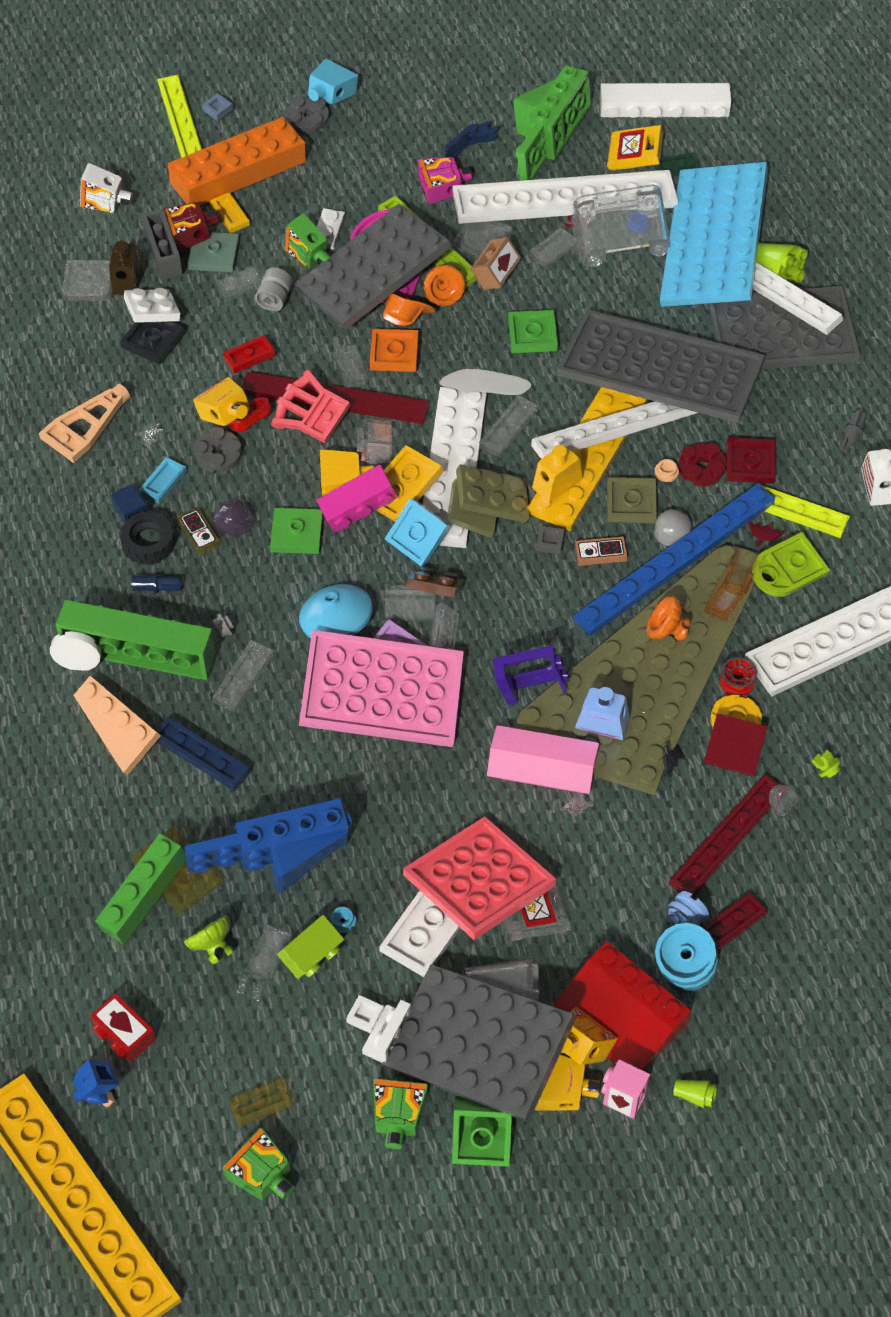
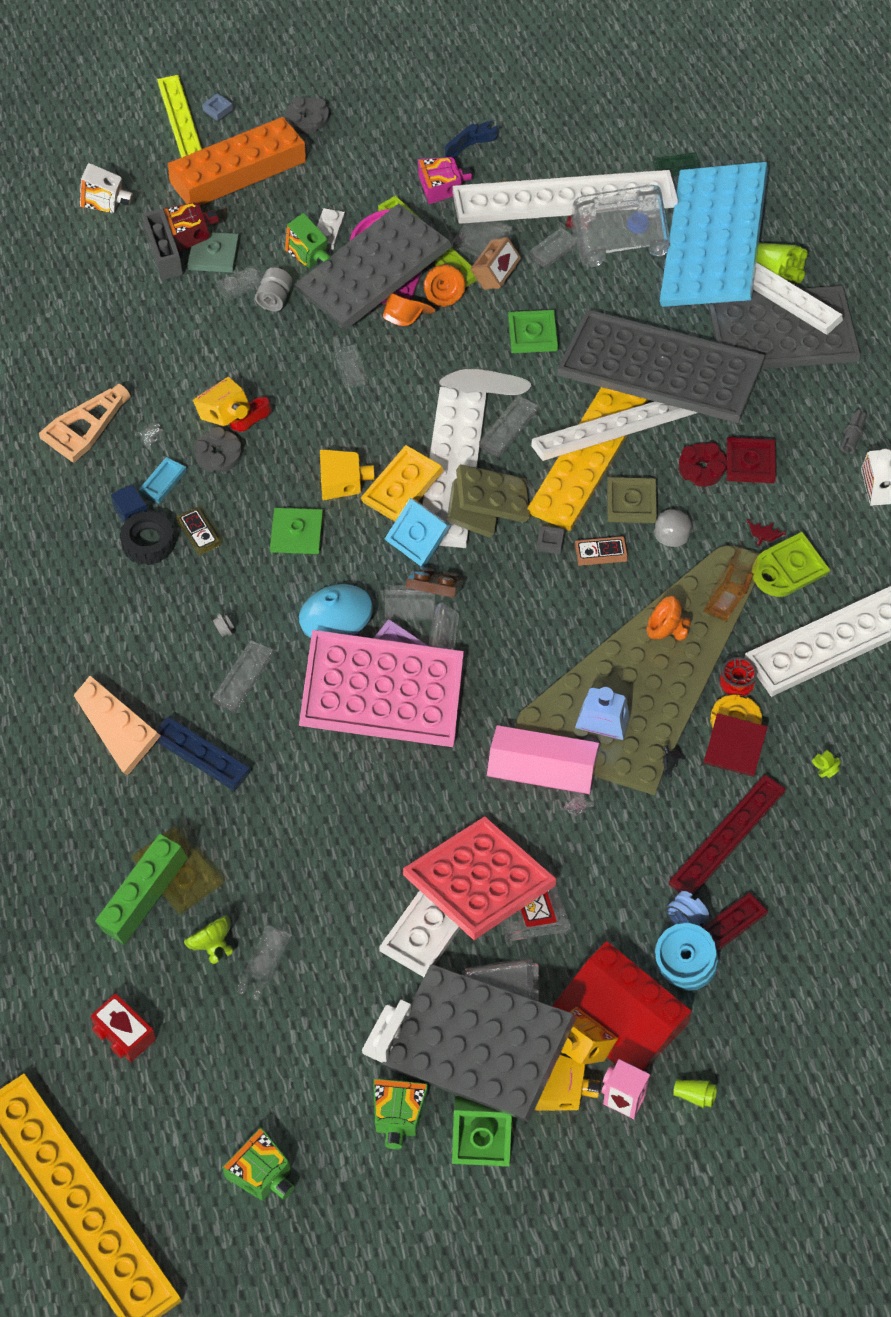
white tile [50,631,101,670] -> none
bright green brick [55,600,216,681] -> none
clear plate [62,260,111,301] -> none
blue piece [73,1060,119,1107] -> none
dark brown torso [109,241,141,295] -> none
black plate [120,321,185,365] -> none
white plate [124,288,180,322] -> none
dark blue axle [131,574,182,594] -> none
blue wedge [184,798,352,893] -> none
yellow tile [210,192,250,233] -> none
clear purple hair [212,500,254,538] -> none
red plate [223,335,275,374] -> none
clear yellow tile [228,1079,292,1128] -> none
dark red tile [242,372,429,424] -> none
coral plate [271,370,350,444] -> none
lime brick [277,915,344,979] -> none
medium azure torso [308,59,358,104] -> none
dark pink brick [317,465,398,532] -> none
medium azure plate [330,907,356,933] -> none
white plate [346,995,384,1033] -> none
clear brick [357,419,392,464] -> none
orange plate [370,329,418,372] -> none
dark purple panel [493,645,570,705] -> none
bright green wedge [514,66,591,181] -> none
yellow torso [532,445,583,503] -> none
blue plate [574,483,775,636] -> none
white brick [600,83,731,118] -> none
yellow container [607,125,663,170] -> none
light nougat plate [655,459,679,482] -> none
neon yellow tile [761,485,850,538] -> none
clear tile [769,785,799,817] -> none

